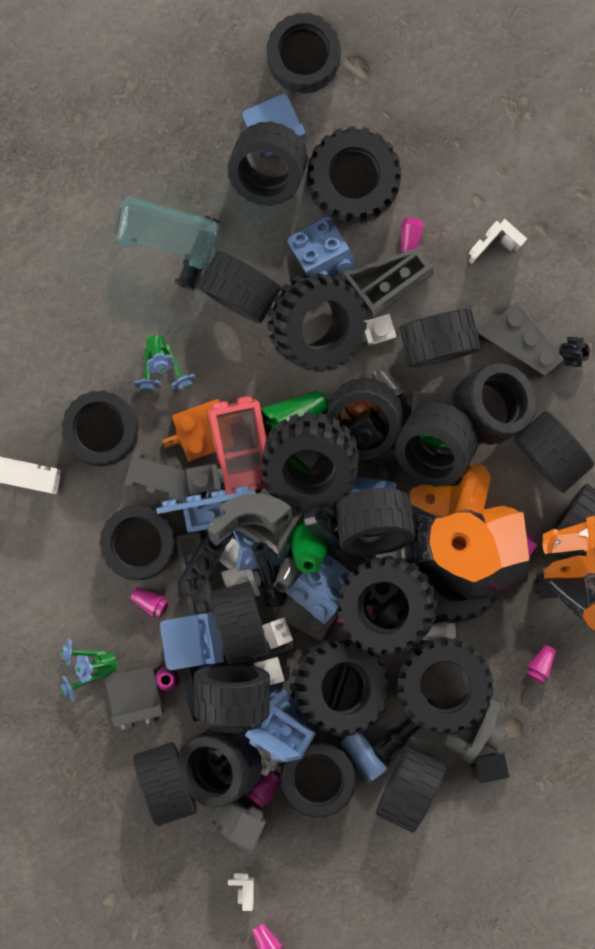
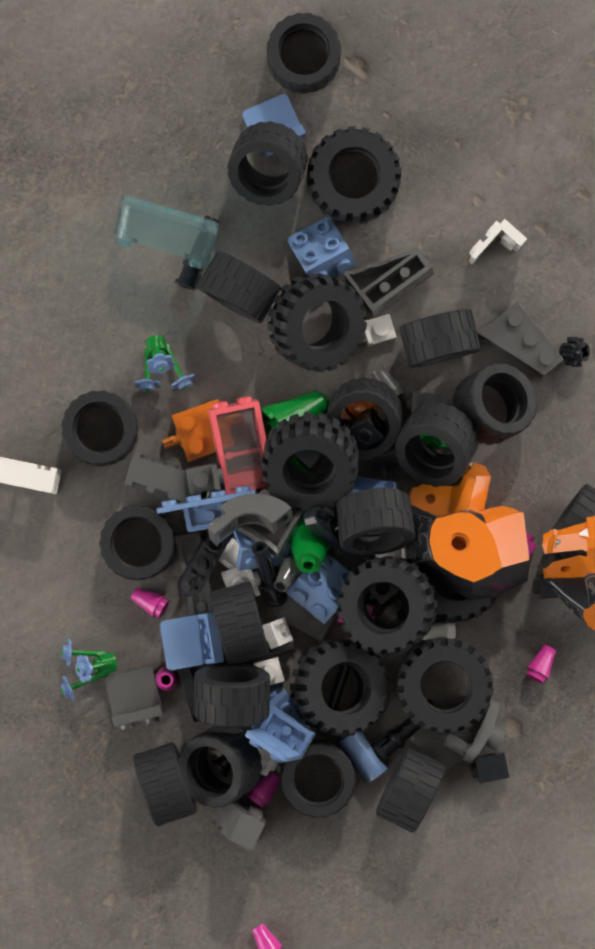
white bracket [228,873,254,911] -> none
dark pink cone [401,217,425,252] -> none
black tyre [514,411,594,493] -> none

